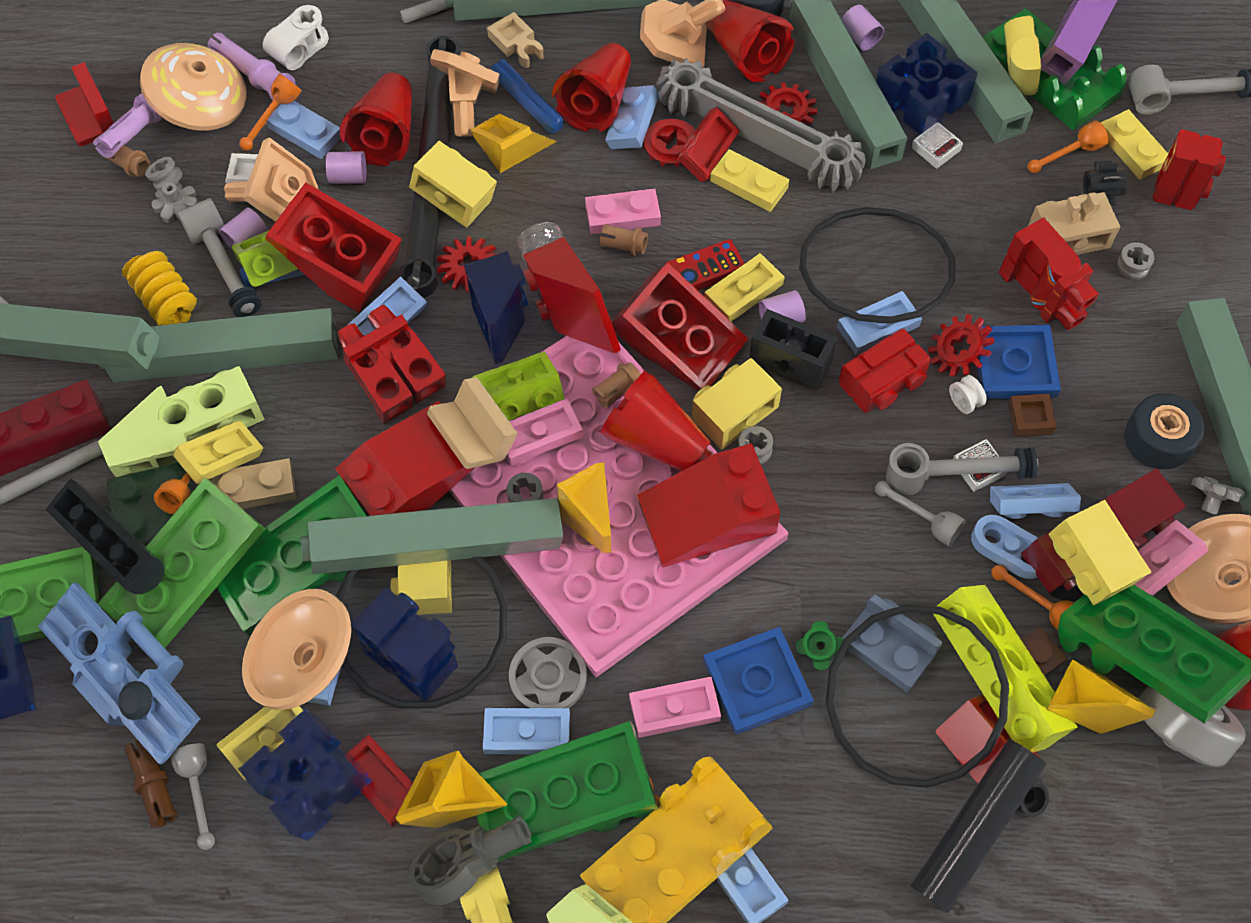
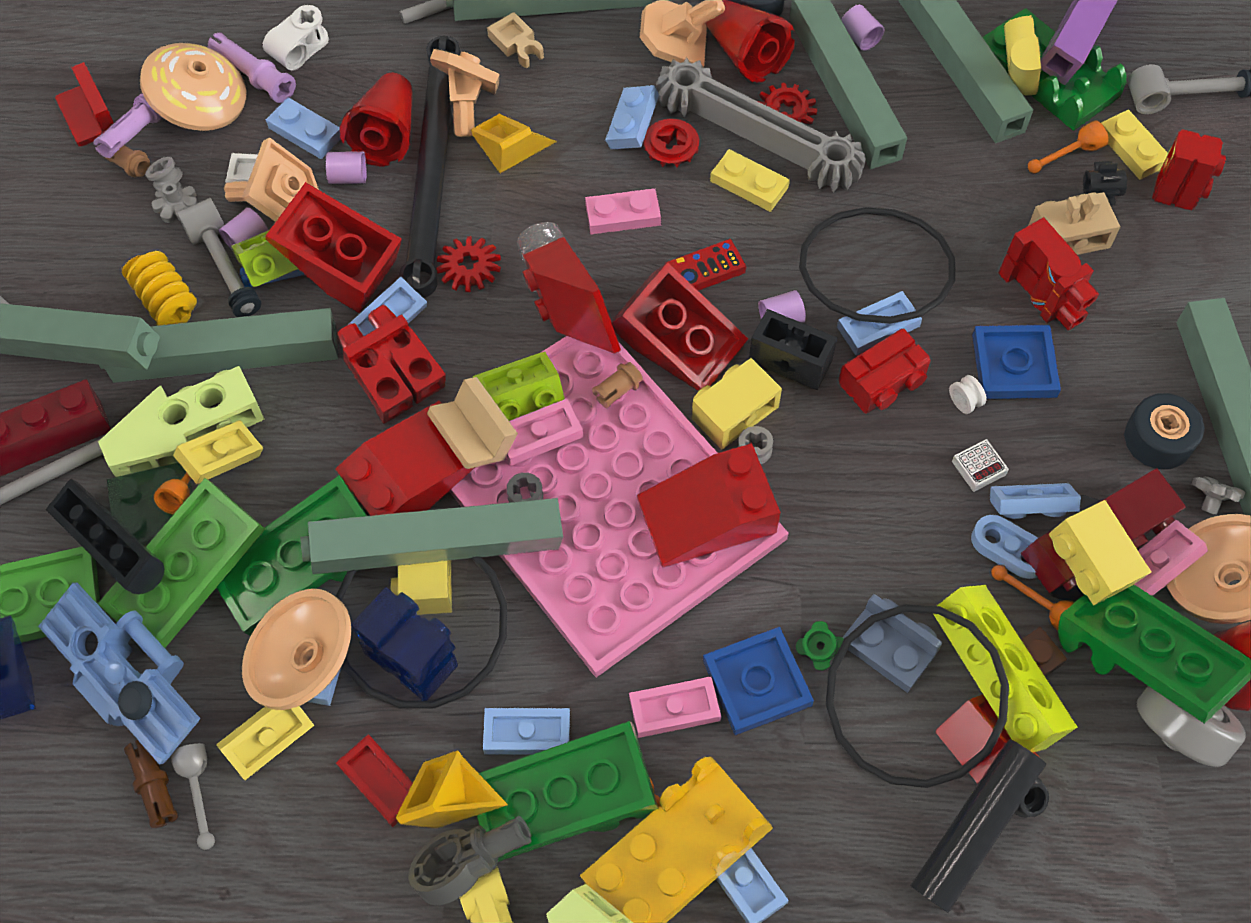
tan plate [212,458,296,509] -> none
clear blue brick [238,709,373,841] -> none
orange hinge [239,73,302,151] -> none
light yellow brick [409,141,497,228] -> none
clear blue slope [464,251,528,365] -> none
blue axle [491,59,564,134] -> none
light grey wheel [509,637,587,708] -> none
red cone [552,43,631,132] -> none
yellow slope [557,462,612,553] -> none
medium nougat pin [600,224,648,256] -> none
red cone [600,371,713,471] -> none
red tile [677,106,740,182] -> none
light yellow plate [704,253,784,322] -> none
light grey hinge [875,481,966,547] -> none
clear blue brick [876,33,978,135] -> none
light grey piece [885,443,1039,496] -> none
white tile [912,122,963,169] -> none
red gear [928,314,994,377] -> none
reddish brown plate [1008,394,1057,437] -> none
yellow slope [1047,660,1156,734] -> none
light grey bush [1117,242,1155,280] -> none

